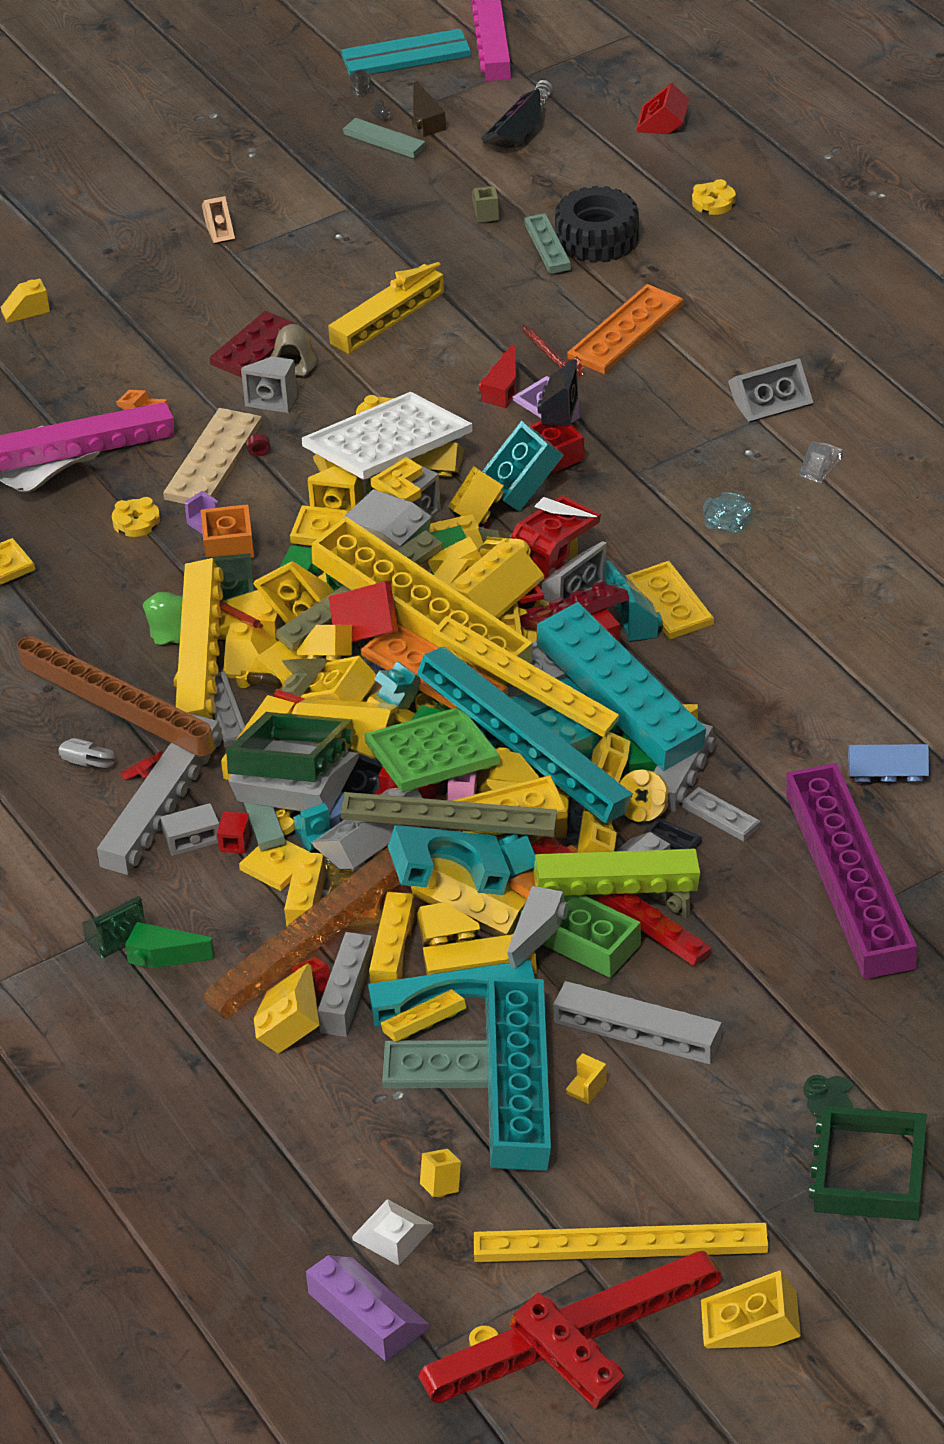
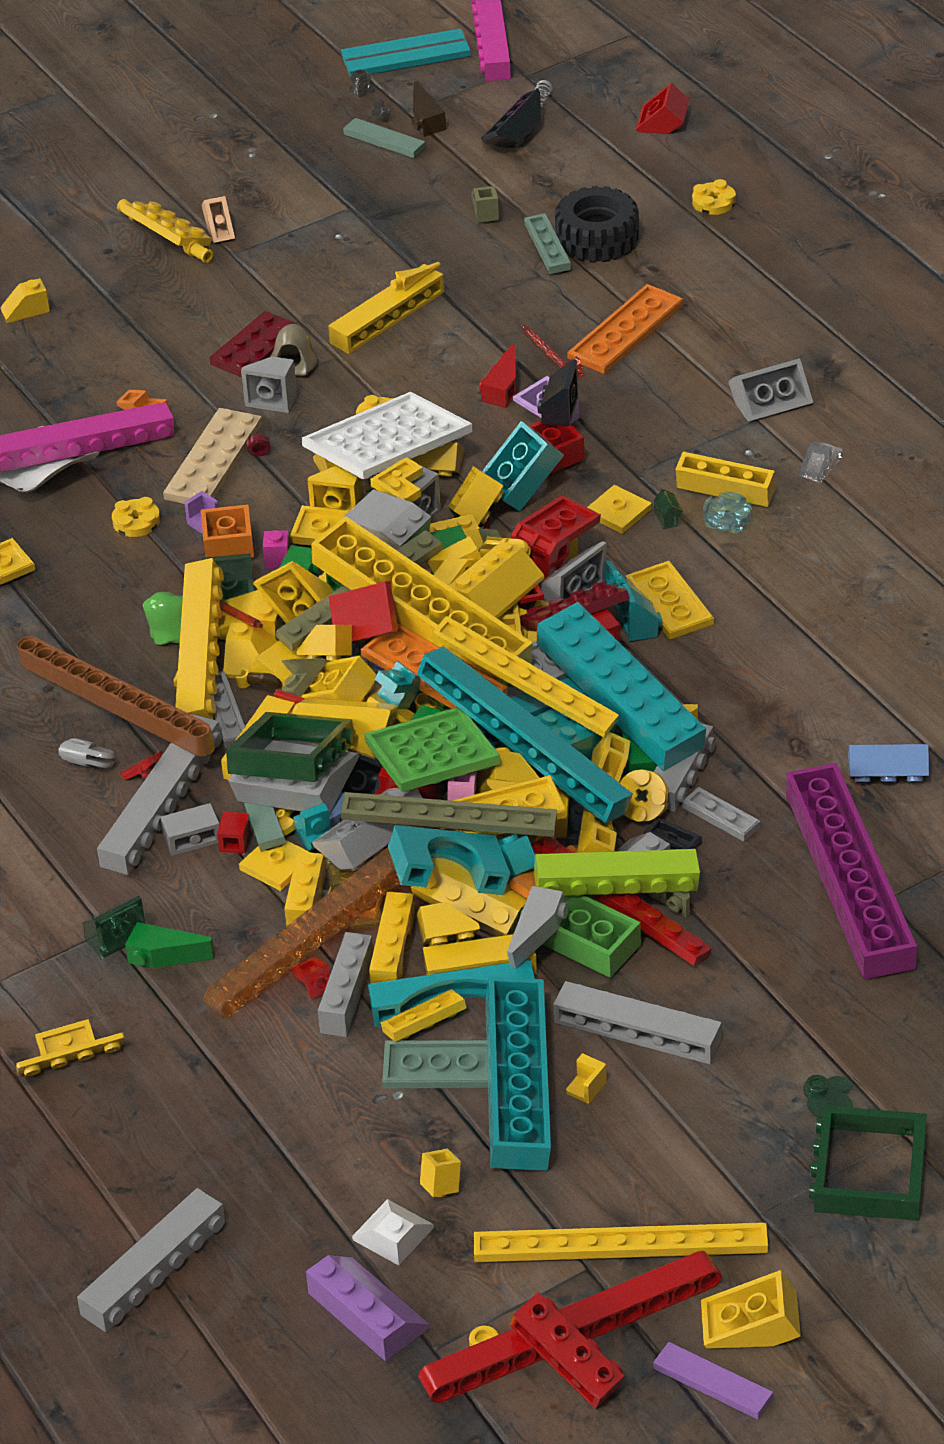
yellow slope [254,963,320,1054] -> none
white sticker [535,497,597,517] -> none
none -> yellow bracket [16,1019,125,1076]
none -> light grey brick [77,1188,225,1332]
none -> yellow plate [117,199,213,263]
none -> dark pink slope [263,530,291,569]
none -> yellow plate [587,485,652,534]
none -> medium lavender tile [653,1342,773,1420]
none -> clear green piece [654,489,683,529]
none -> yellow brick [676,452,775,507]

